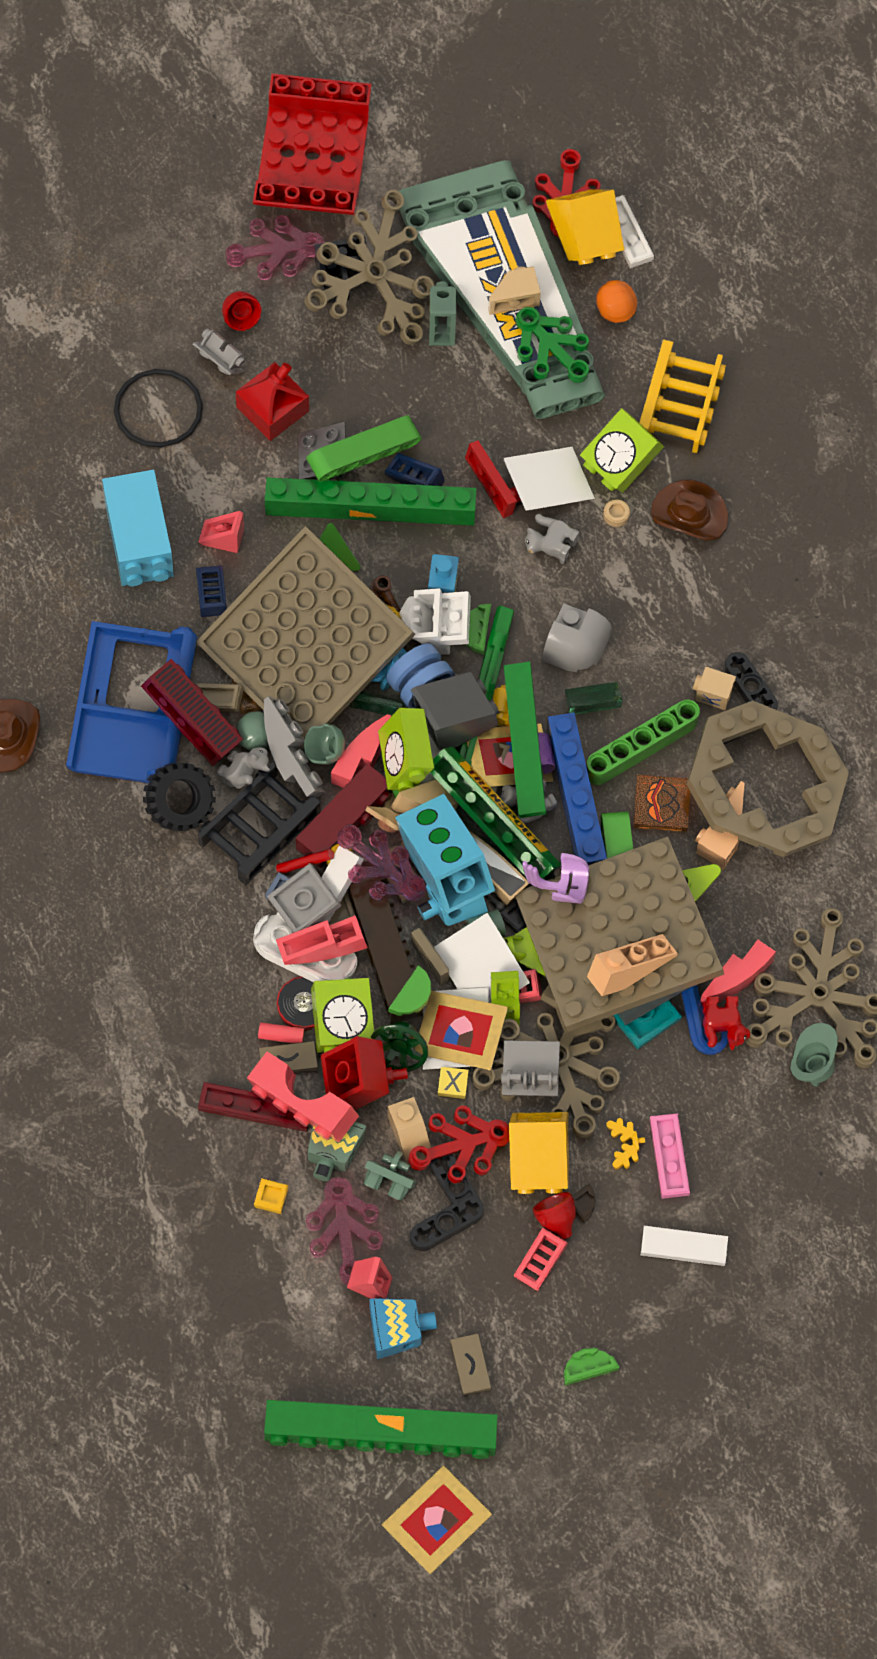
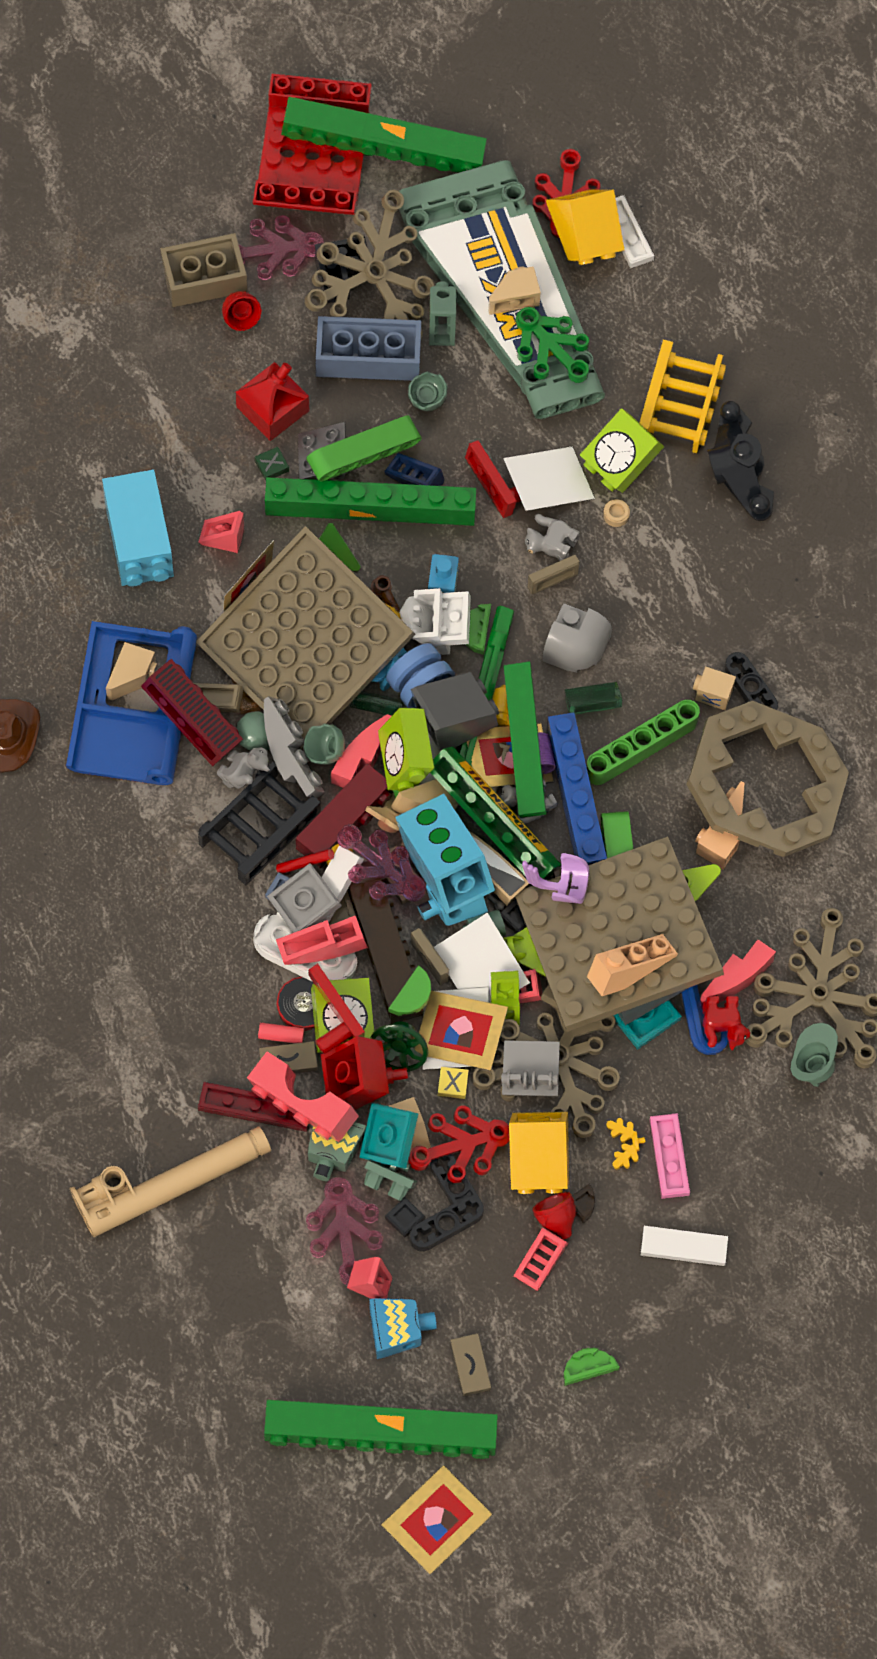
black piece [114,369,203,448] -> none
black tyre [143,763,216,831] -> none
light grey hinge [193,328,246,375] -> none
dark blue slope [196,566,227,617] -> none
yellow tile [254,1178,289,1214] -> none
orange hair [596,280,637,323] -> none
clear orange tile [633,775,690,832] -> none
reddish brown hat [651,480,728,541] -> none
none -> tan piece [69,1126,271,1237]
none -> tan slope [106,642,159,701]
none -> dark tan slope [160,233,248,307]
none -> sticker [223,540,274,612]
none -> dark green tile [254,447,289,481]
none -> green brick [281,97,487,173]
none -> red piece [308,963,365,1054]
none -> sand blue slope [316,316,421,381]
none -> teal tile [359,1103,419,1169]
none -> black tile [385,1197,425,1238]
none -> sand green hair [408,371,448,411]
none -> dark tan tile [527,554,580,594]
none -> black piece [707,401,774,521]

